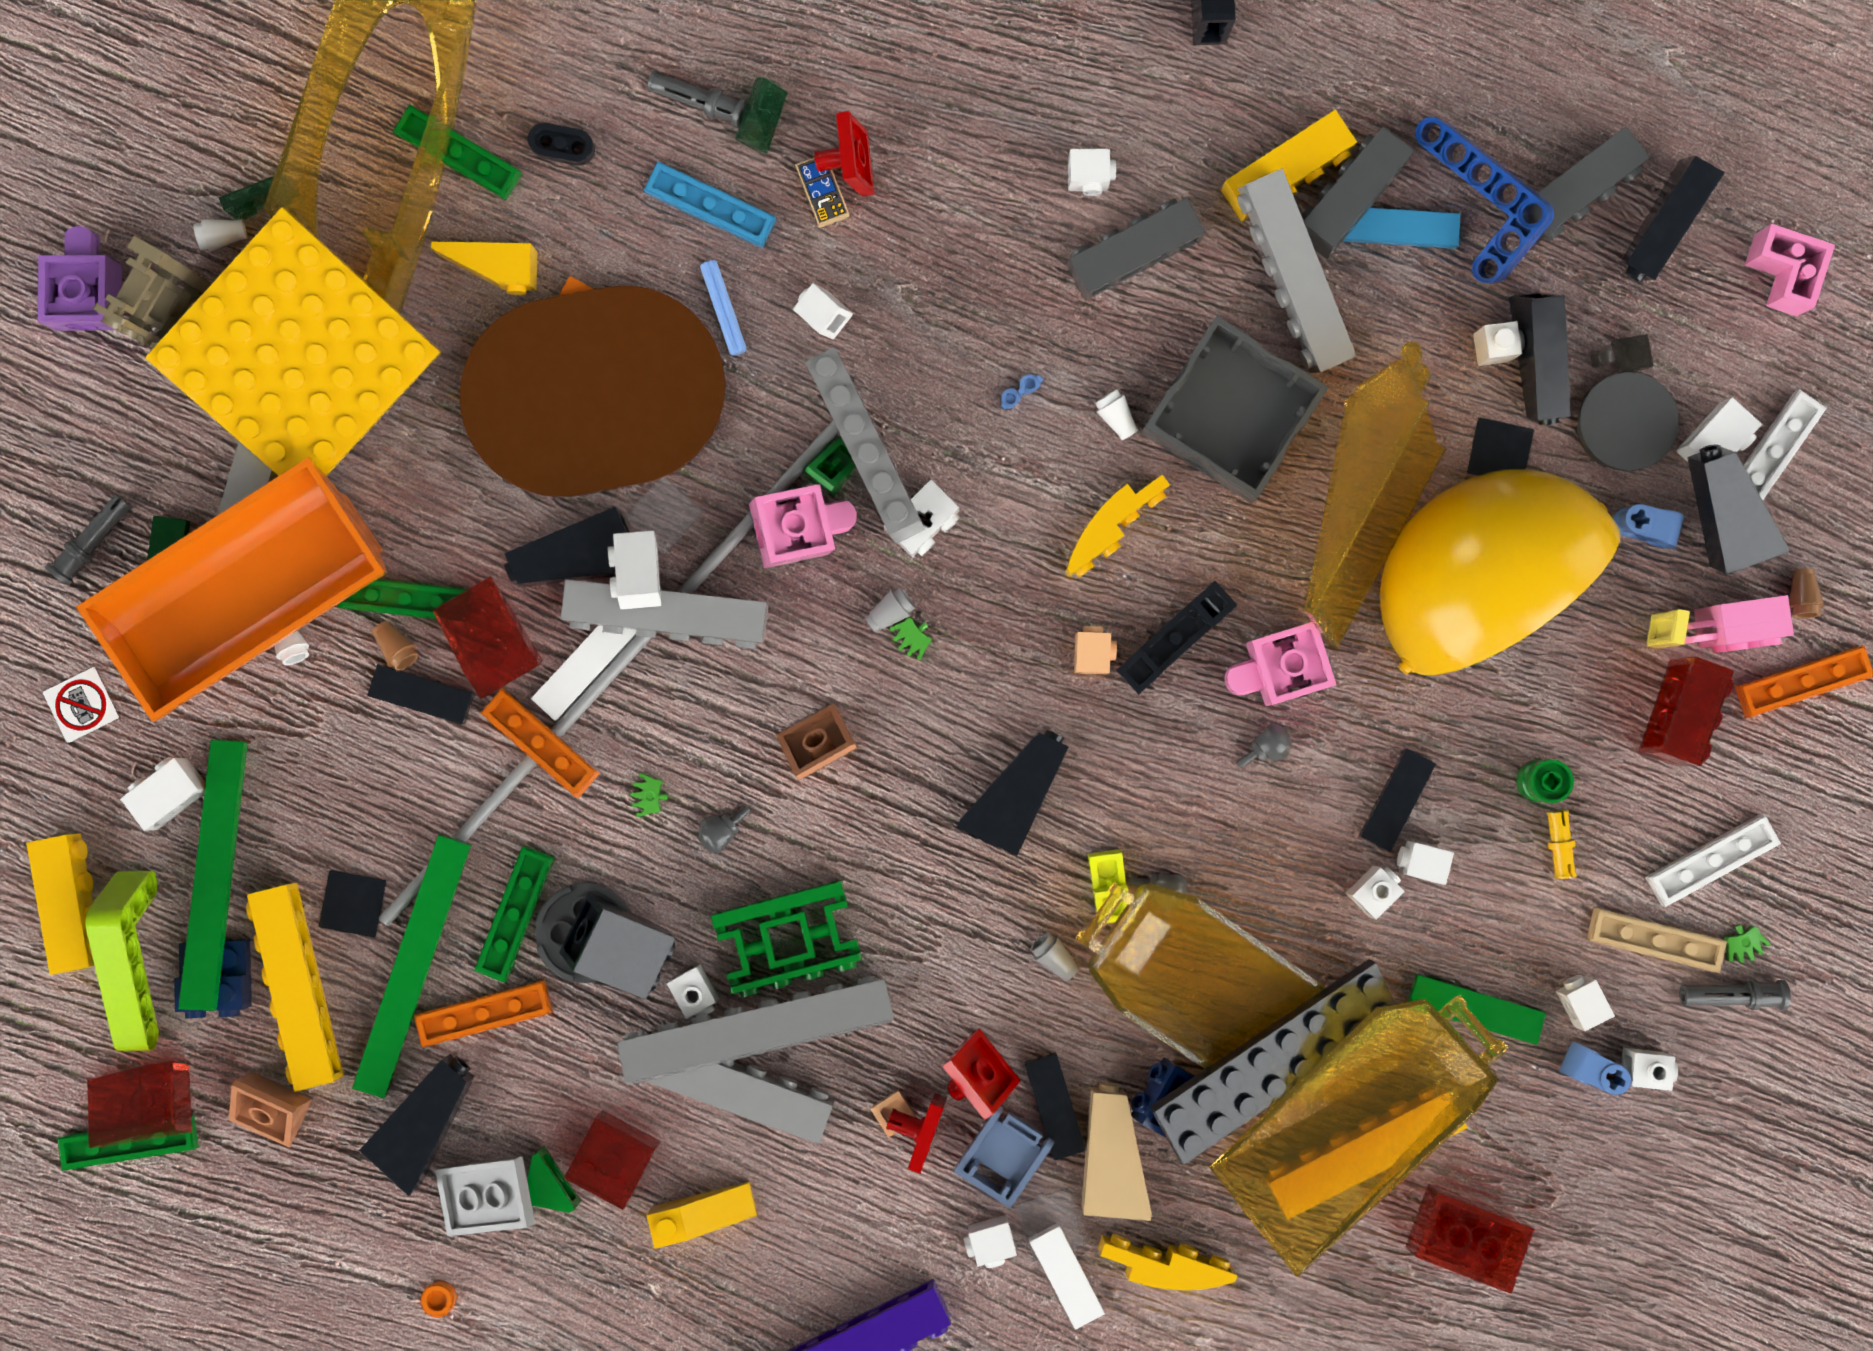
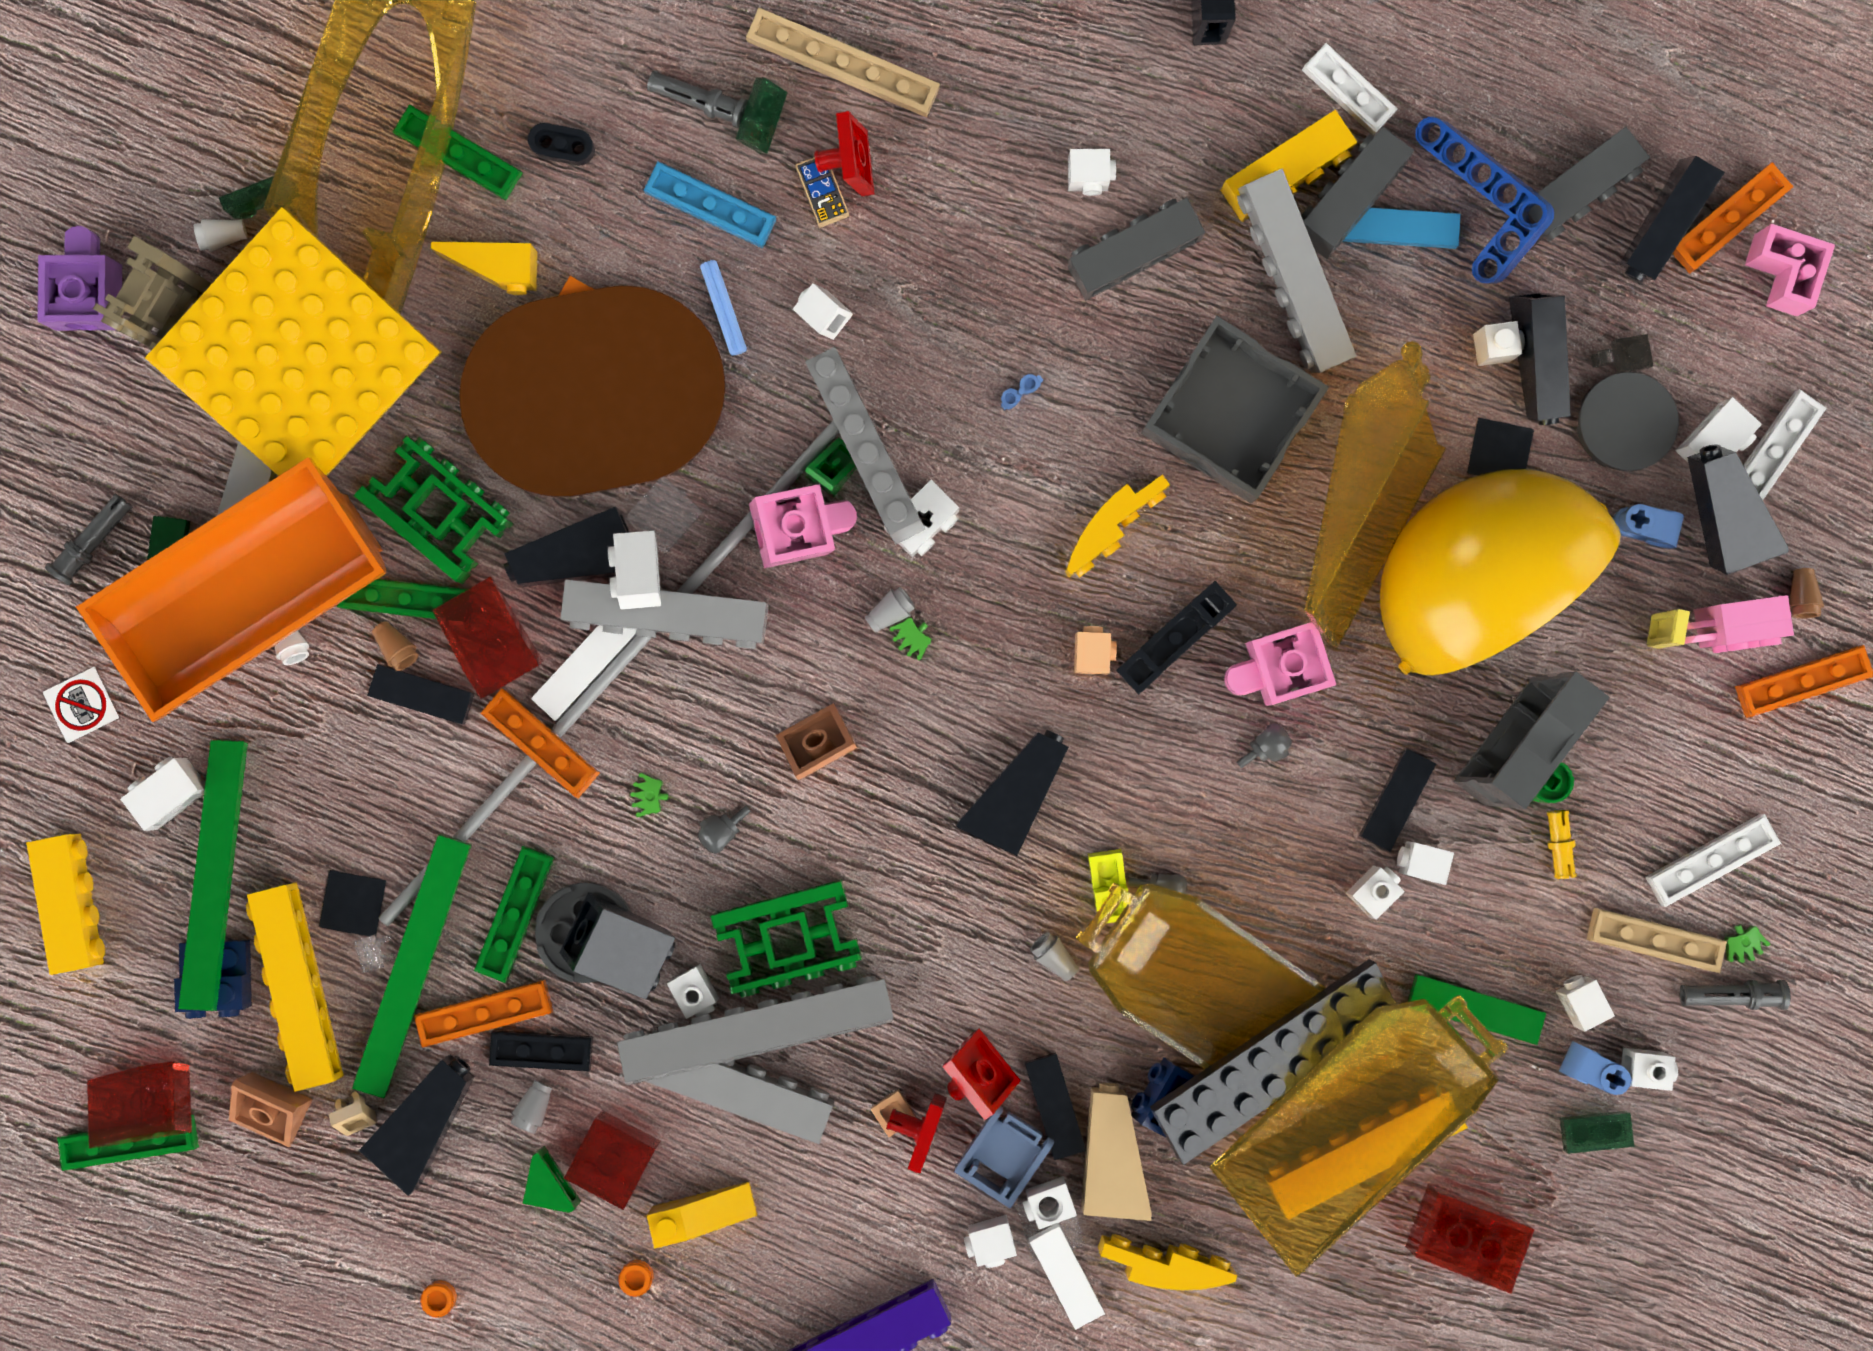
lime beam [85,870,159,1051] -> none
light grey plate [435,1156,535,1237] -> none
white cone [1095,389,1138,441] -> none
clear red brick [1638,657,1734,767] -> none
none -> tan tile [329,1091,377,1136]
none -> green fence [354,435,514,584]
none -> clear tile [354,935,396,973]
none -> black tile [489,1030,593,1072]
none -> light grey cone [510,1080,553,1134]
none -> orange tile [618,1260,654,1297]
none -> tan plate [746,8,940,118]
none -> white brick [1022,1176,1077,1230]
none -> white tile [1302,43,1398,136]
none -> dark grey tile [1453,671,1610,809]
none -> clear green plate [1560,1111,1634,1154]
none -> orange plate [1672,162,1794,274]

